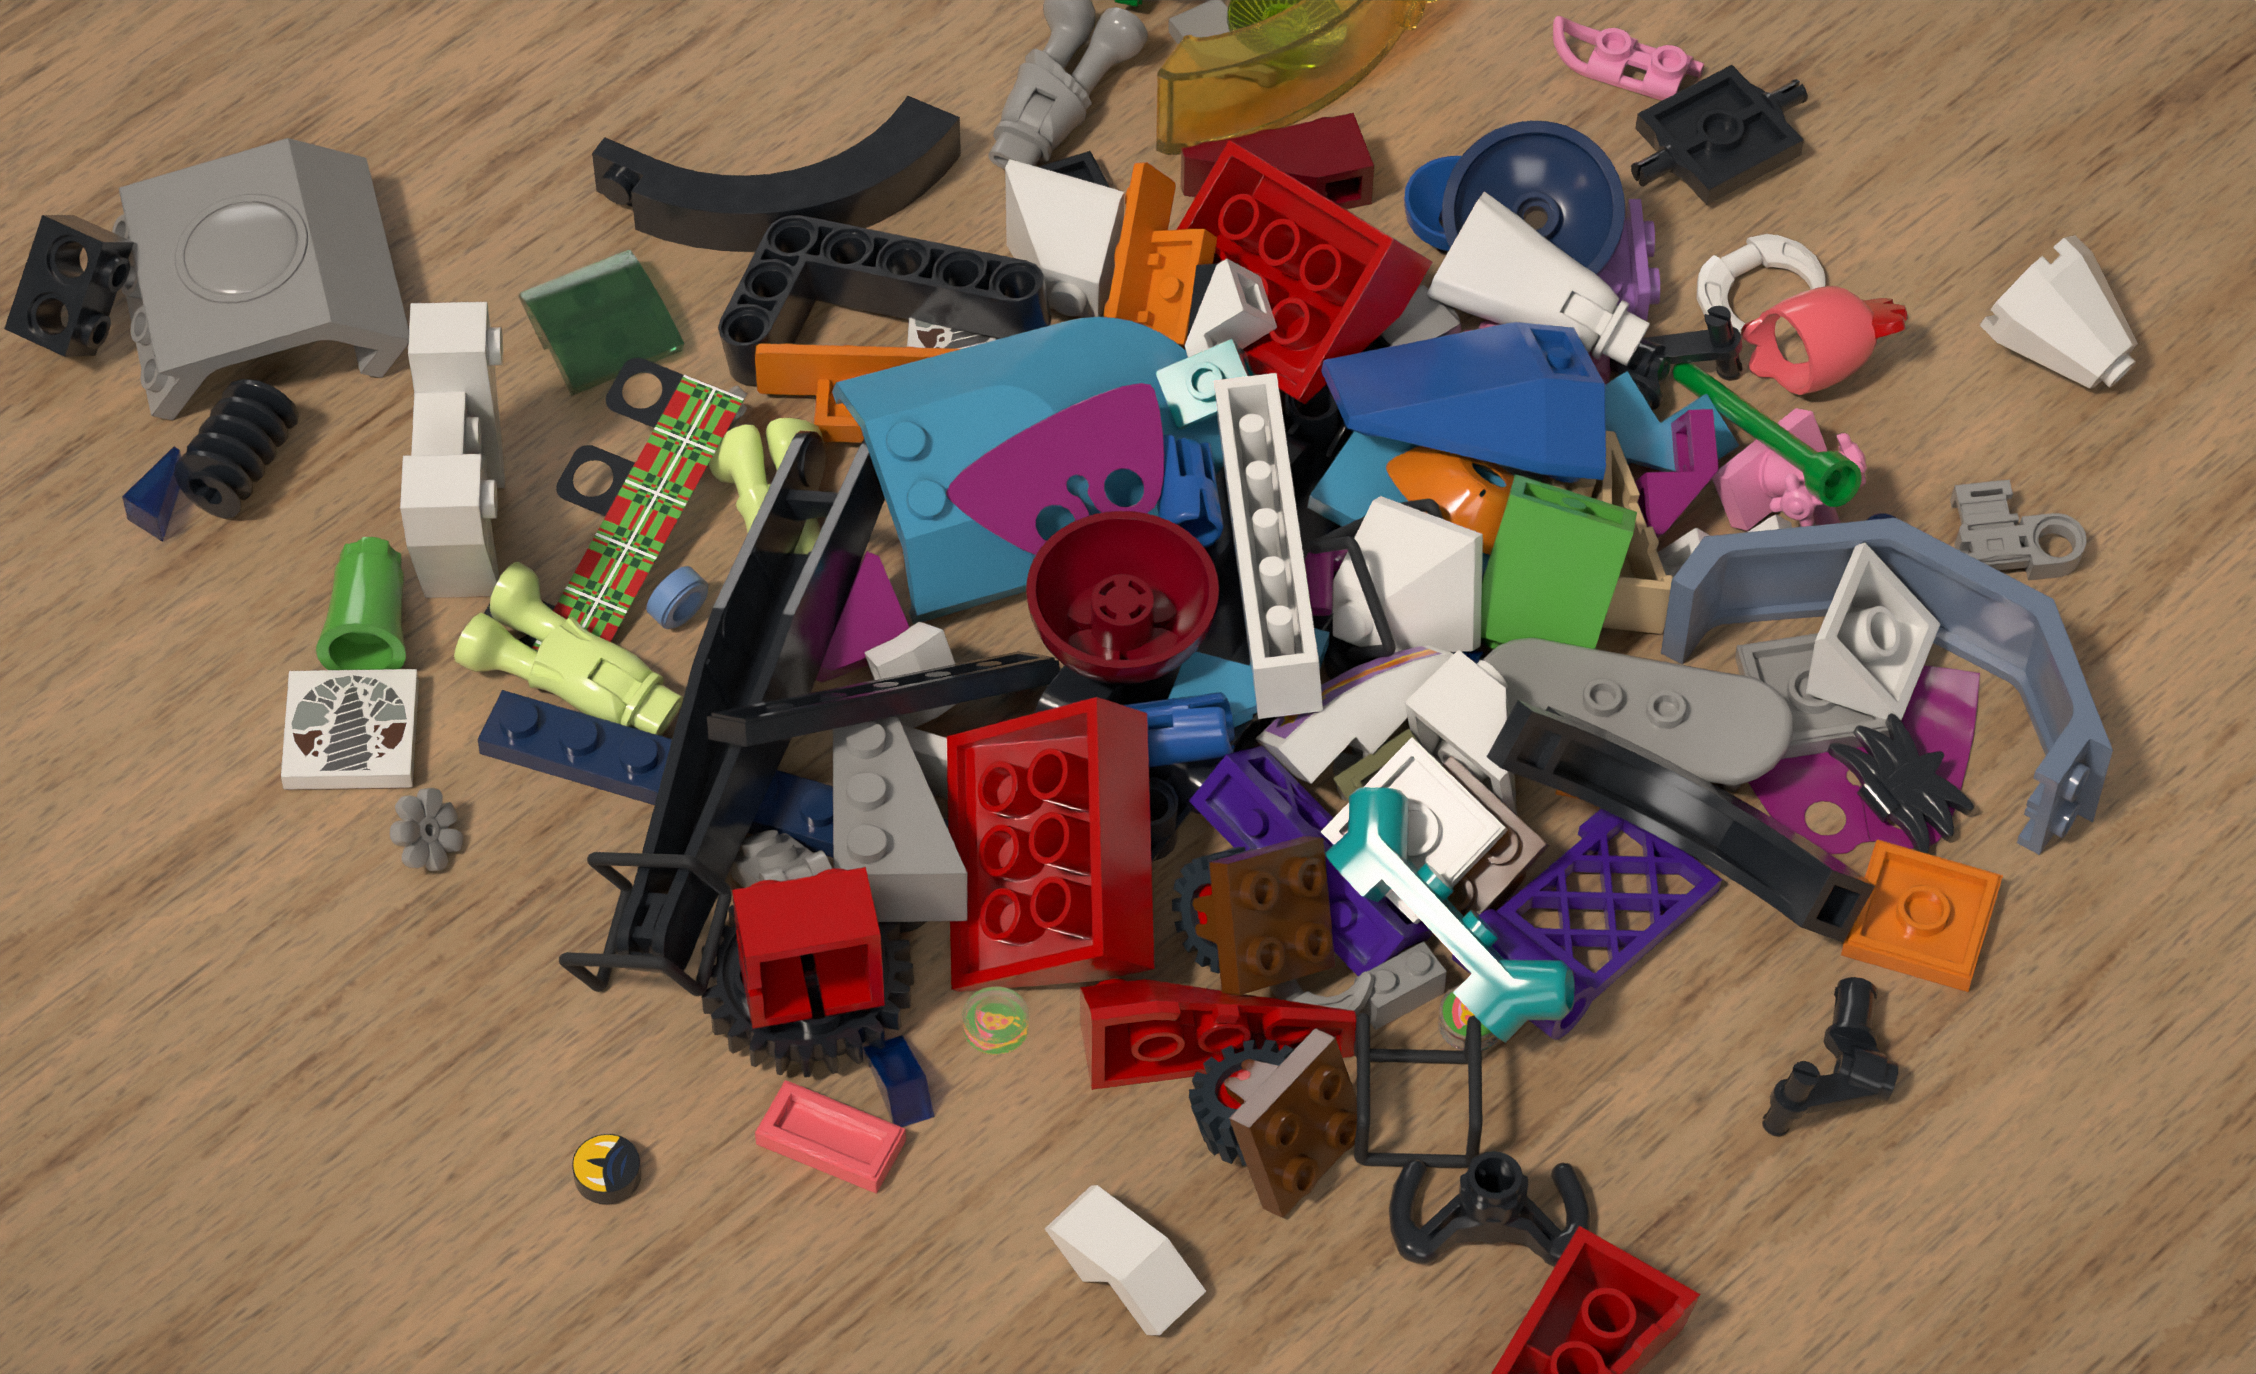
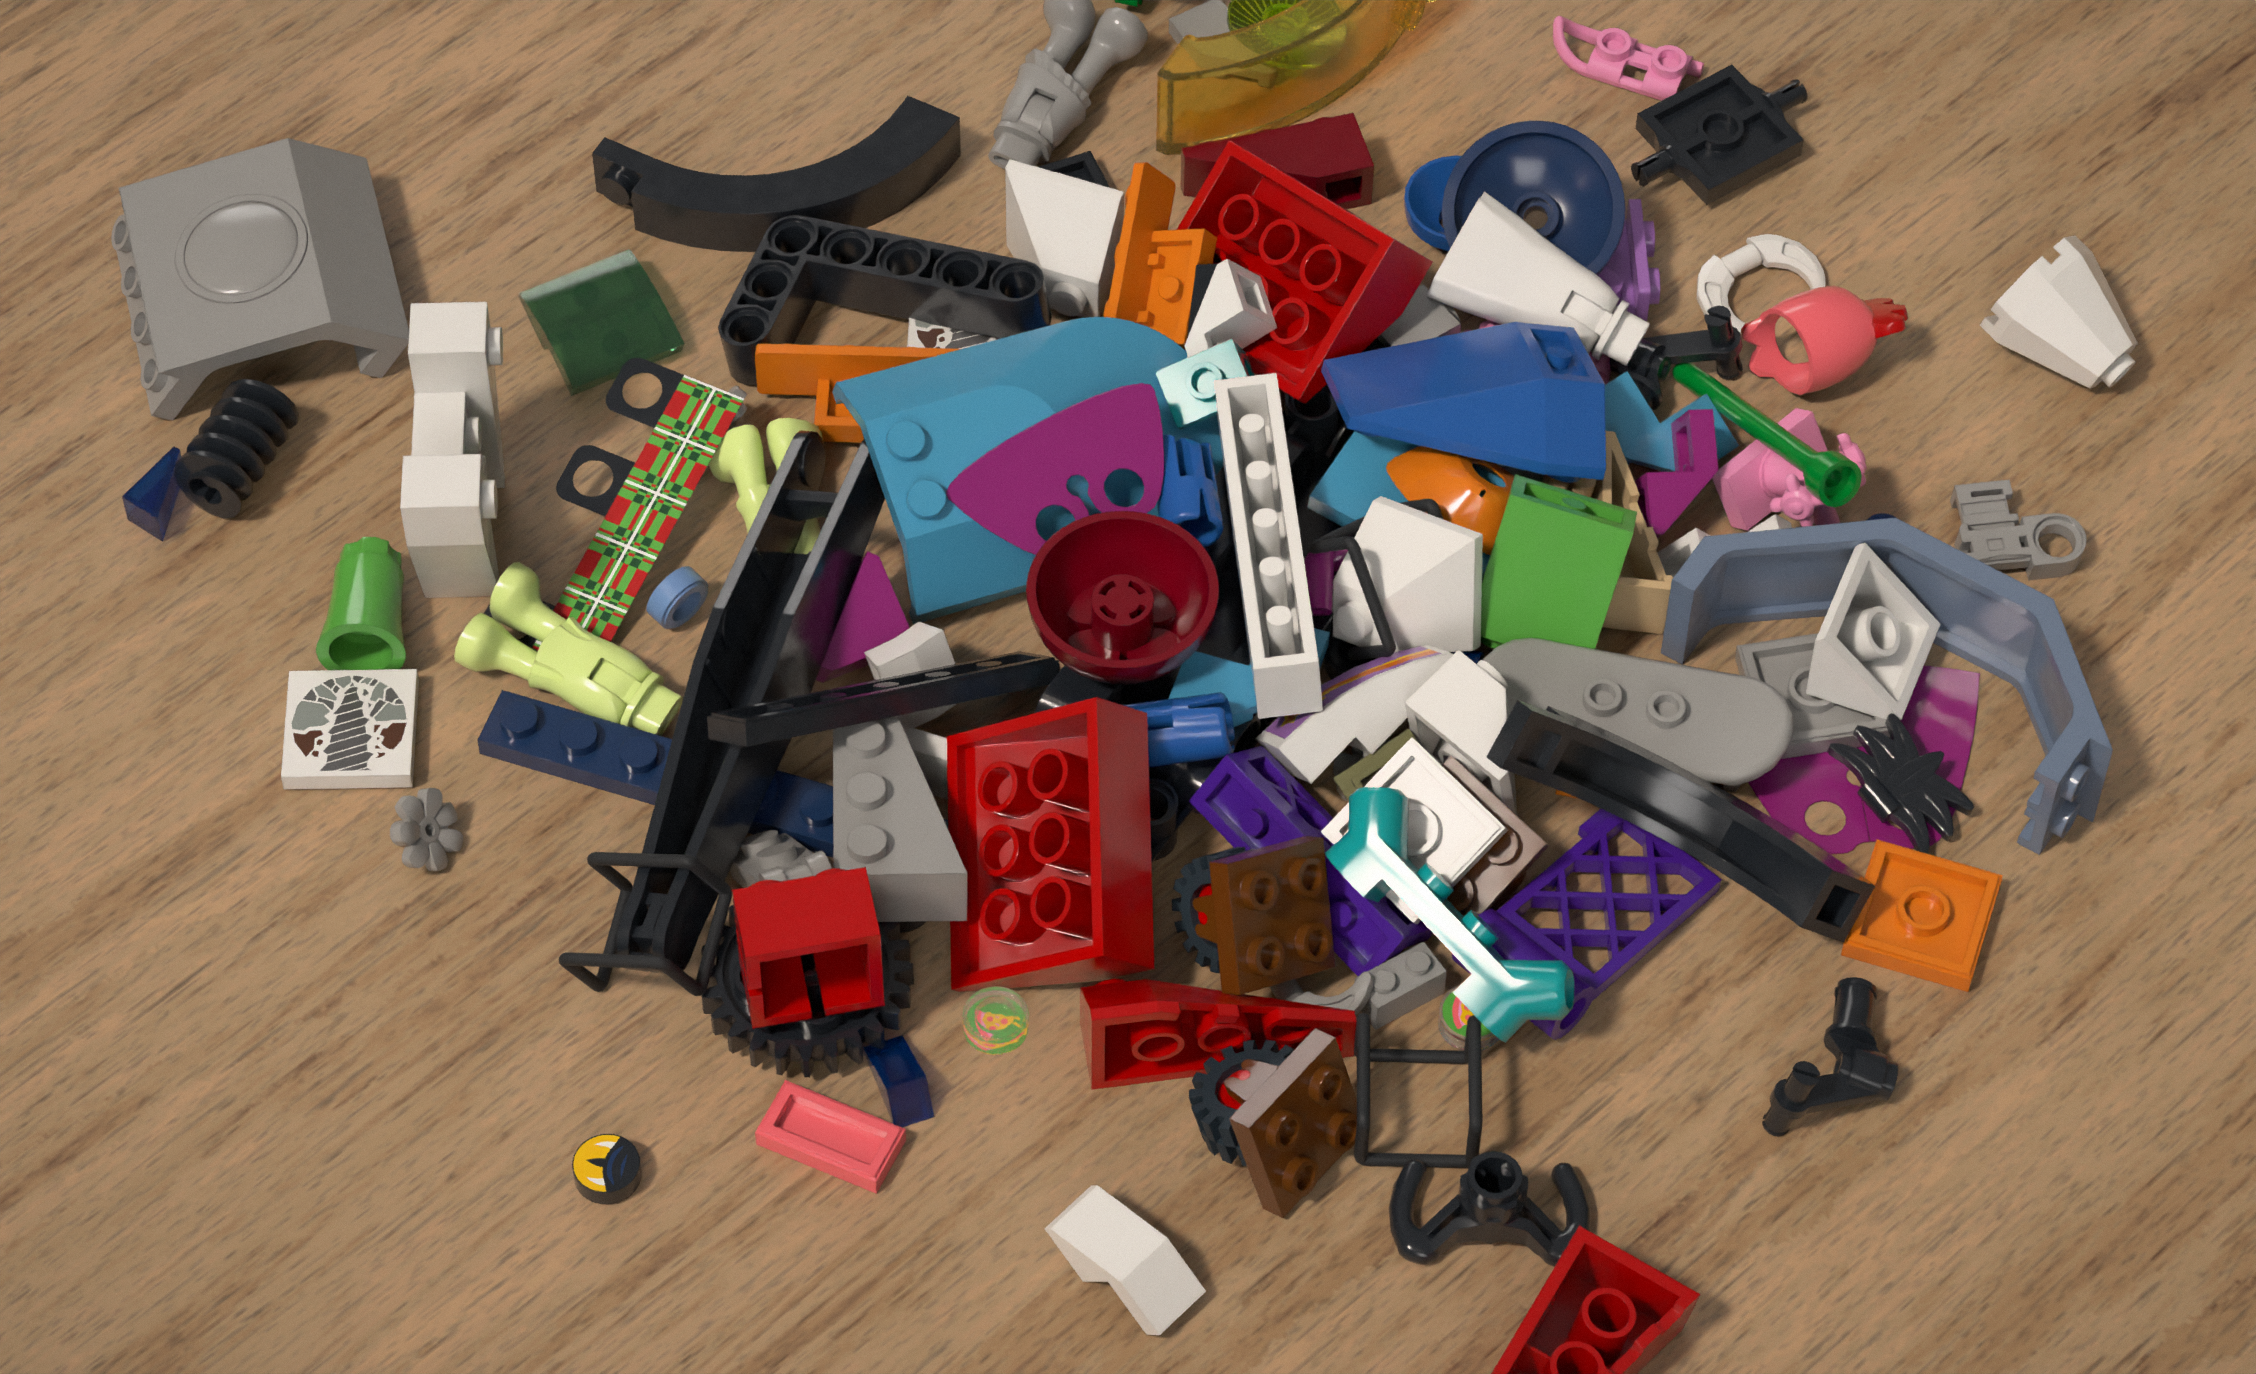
black brick [4,215,134,357] -> none

